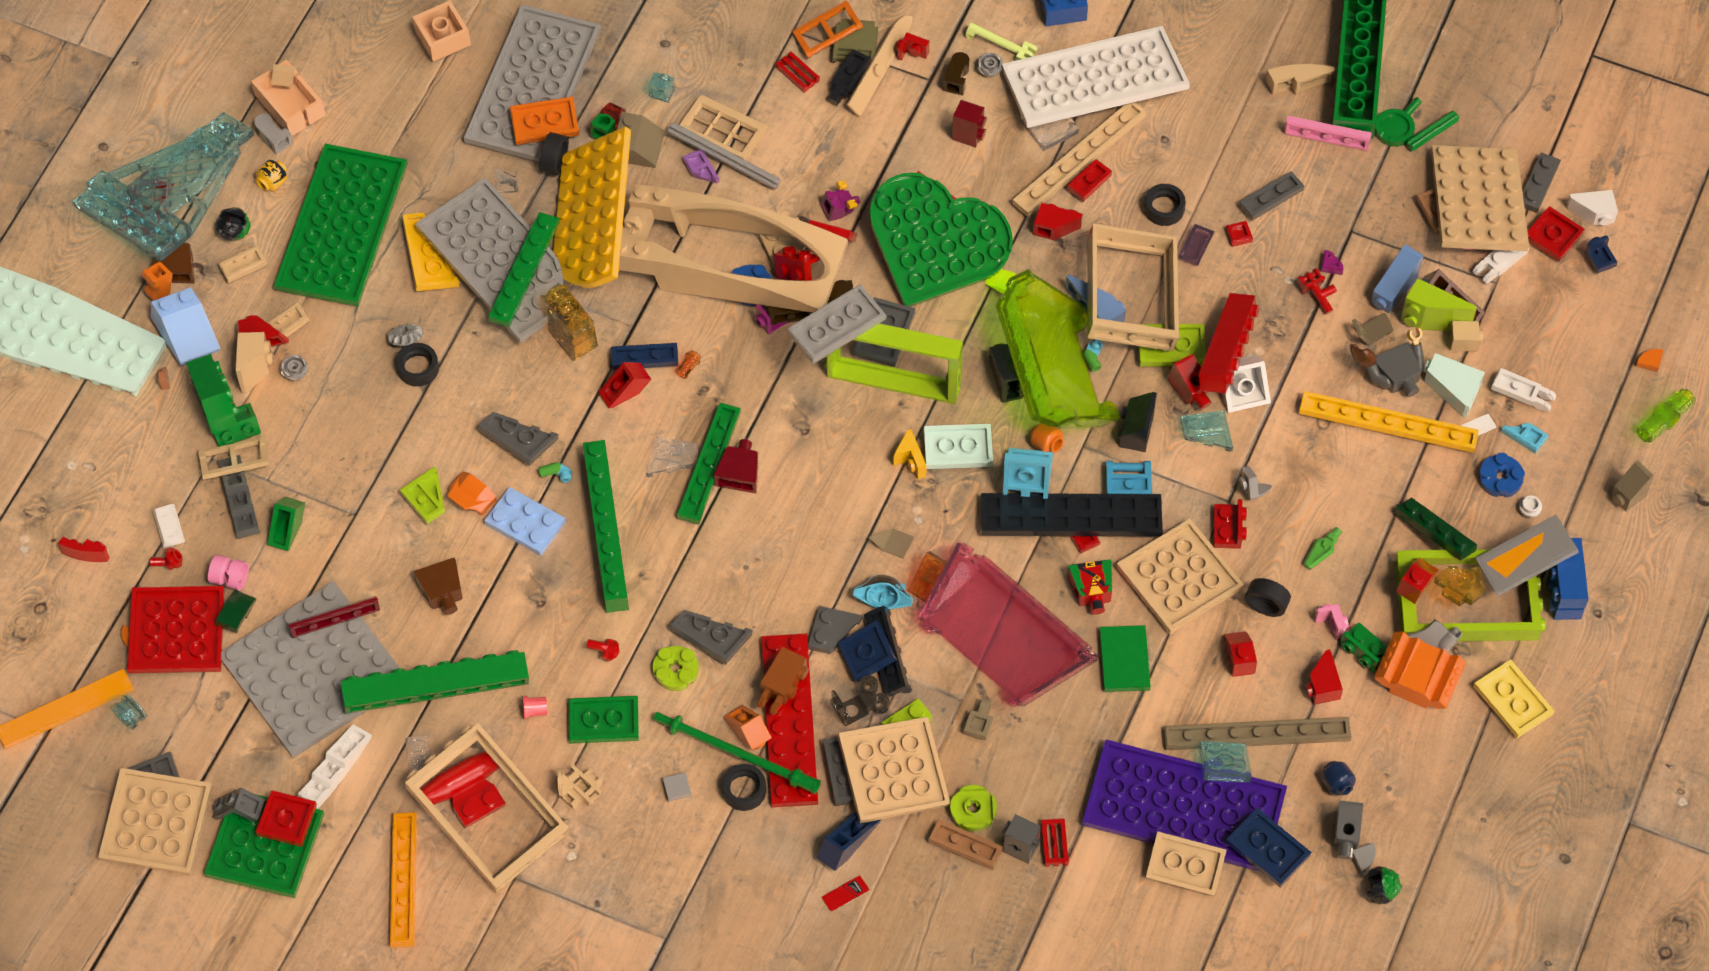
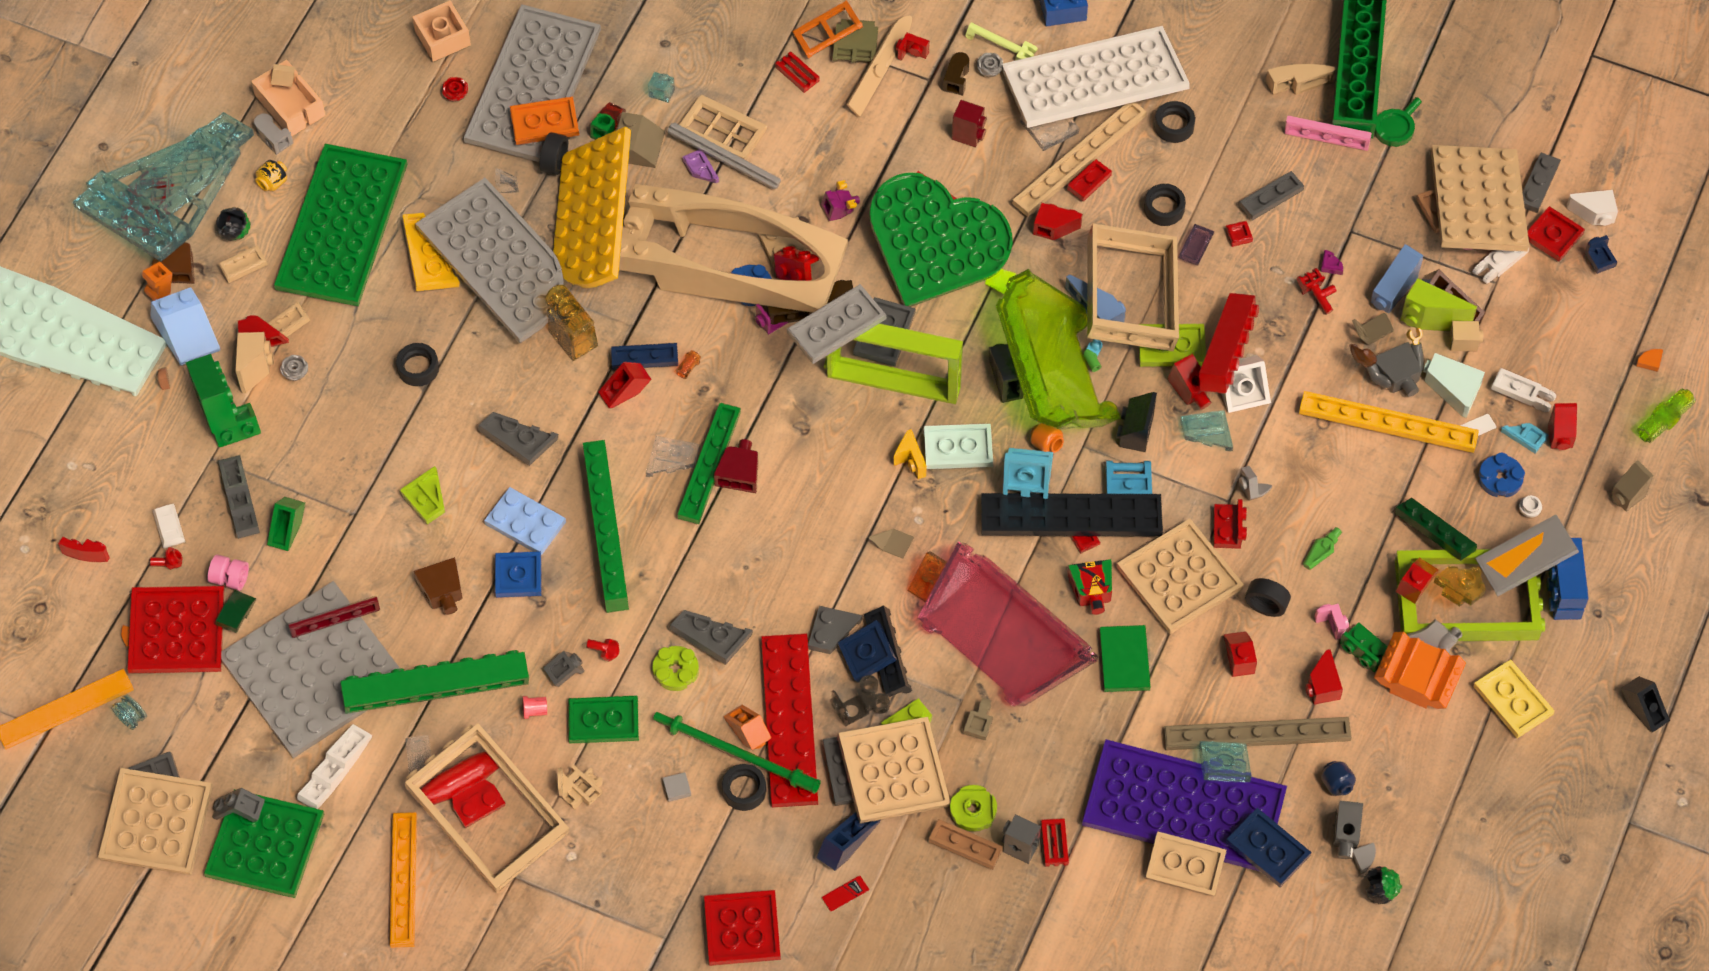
tan window [198,436,270,480] -> none
red plate [256,790,317,847] -> none
light grey gear [388,323,423,346] -> none
orange slope [447,471,497,516] -> none
green plate [488,212,560,327] -> none
arm [539,462,572,483] -> none
dark orange hinge [757,647,809,715] -> none
red plate [809,220,857,244] -> none
black hinge [828,49,872,106] -> none
medium azure hat [853,574,913,609] -> none
green axle [1406,111,1459,151] -> none
none -> red plate [442,77,468,101]
none -> blue plate [495,551,542,598]
none -> dark grey bracket [544,651,585,687]
none -> red plate [704,890,781,966]
none -> black tyre [1154,101,1196,143]
none -> red slope [1548,403,1577,450]
none -> black slope [1621,676,1670,733]

